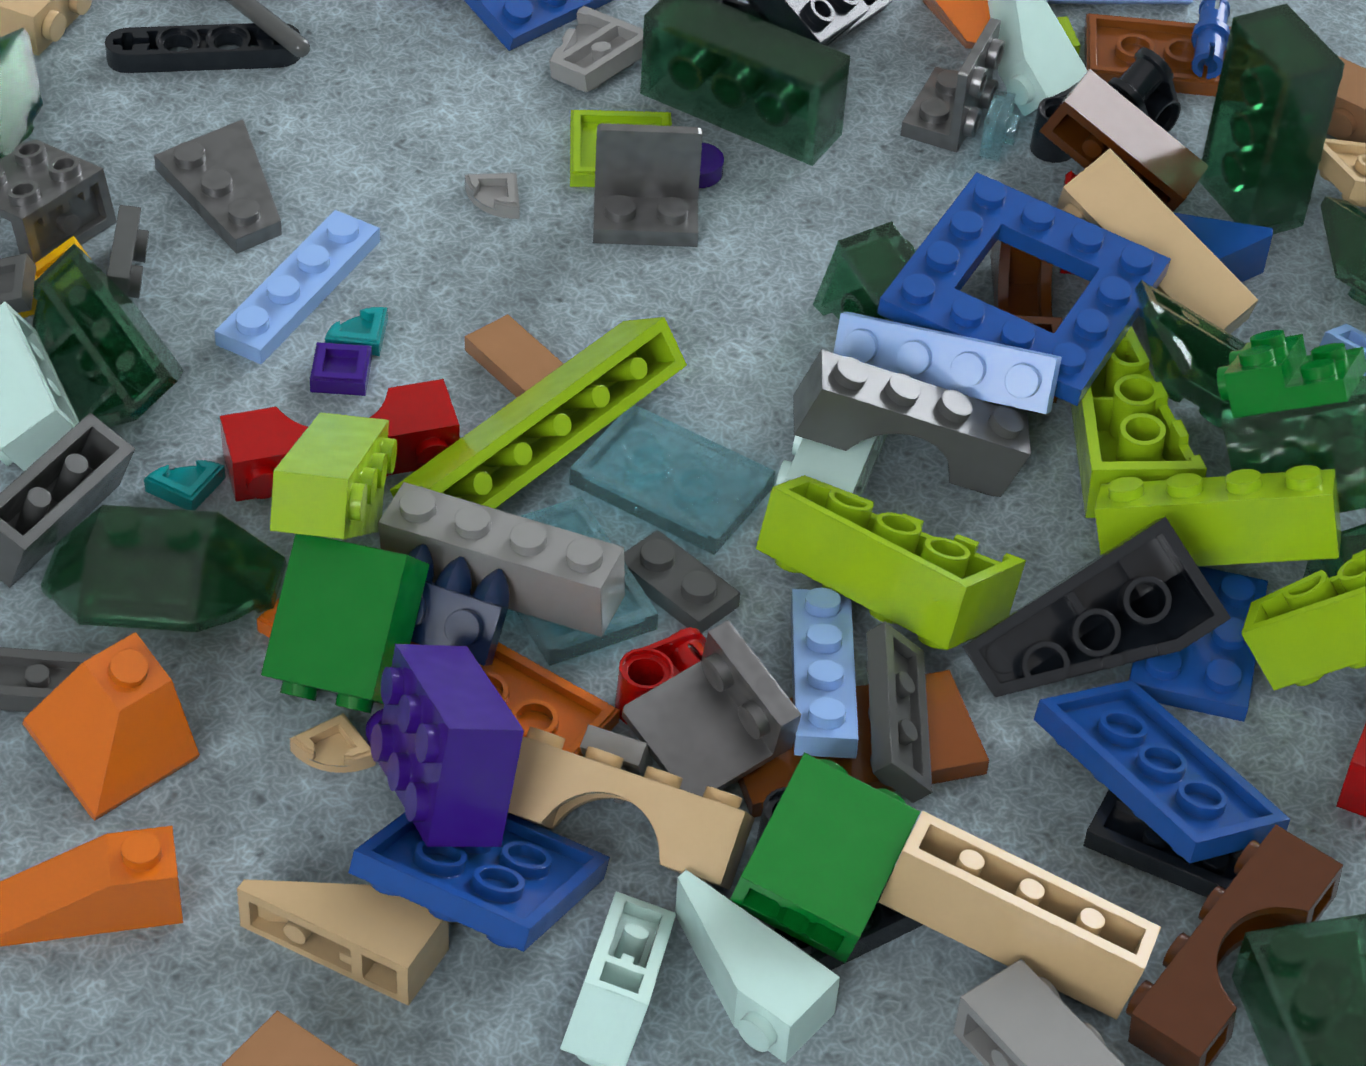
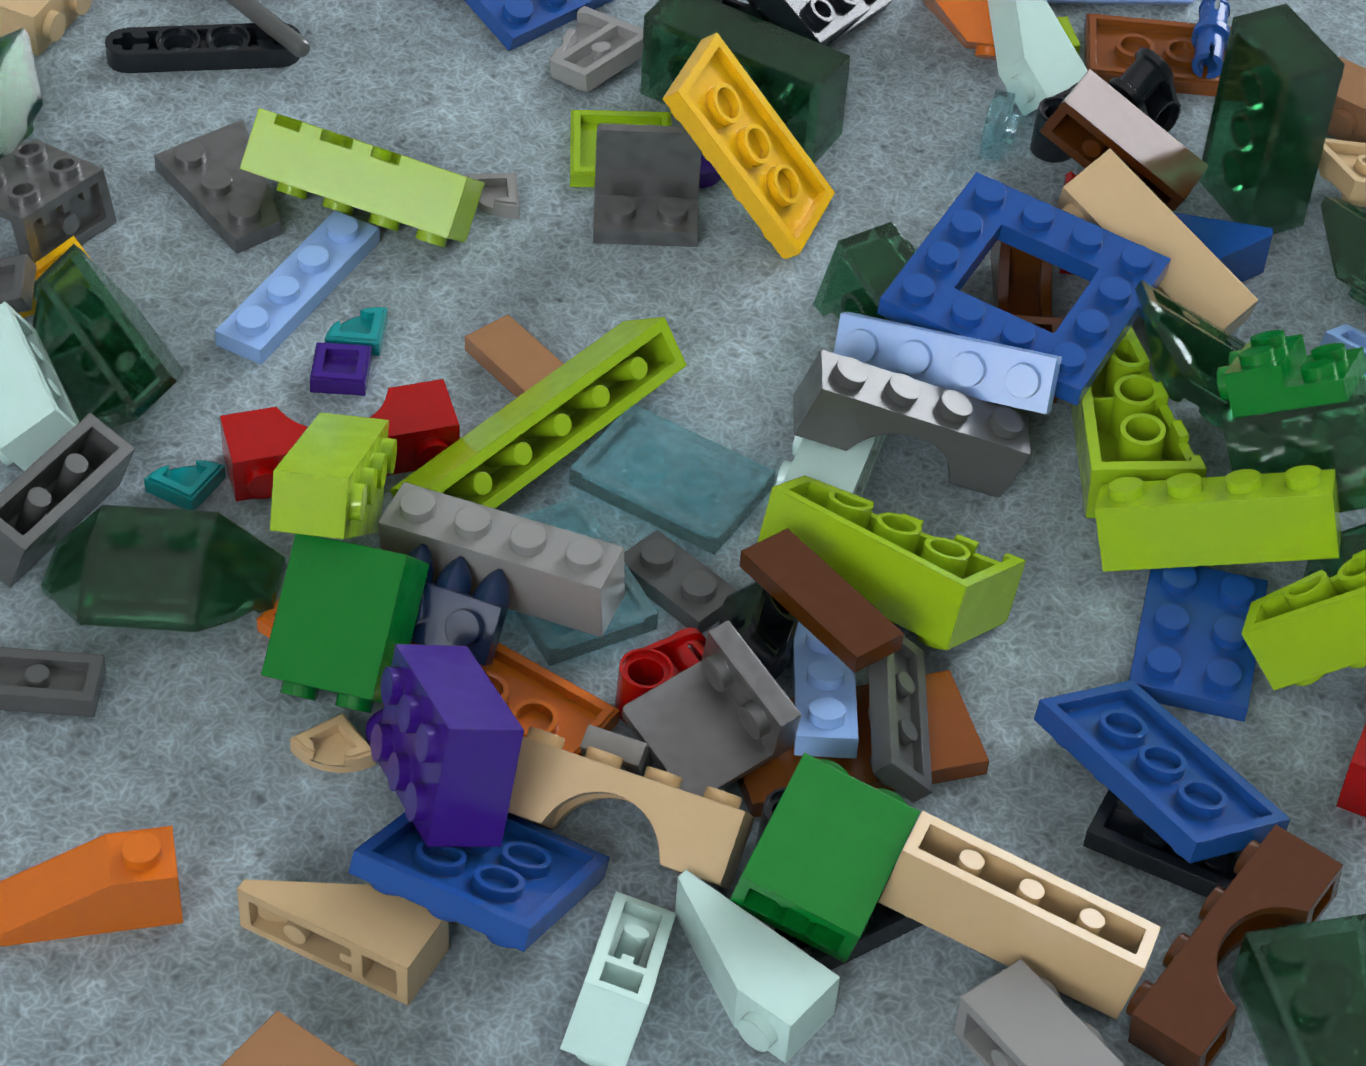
orange slope [22,632,200,821] -> none
dark grey plate [104,205,149,317] -> none
flat silver bracket [900,18,1005,153] -> none
black wedge [962,517,1231,697] -> none
none -> lime wedge [239,108,485,248]
none -> yellow plate [662,32,835,259]
none -> black piece [719,581,798,679]
none -> reddish brown tile [739,528,904,673]

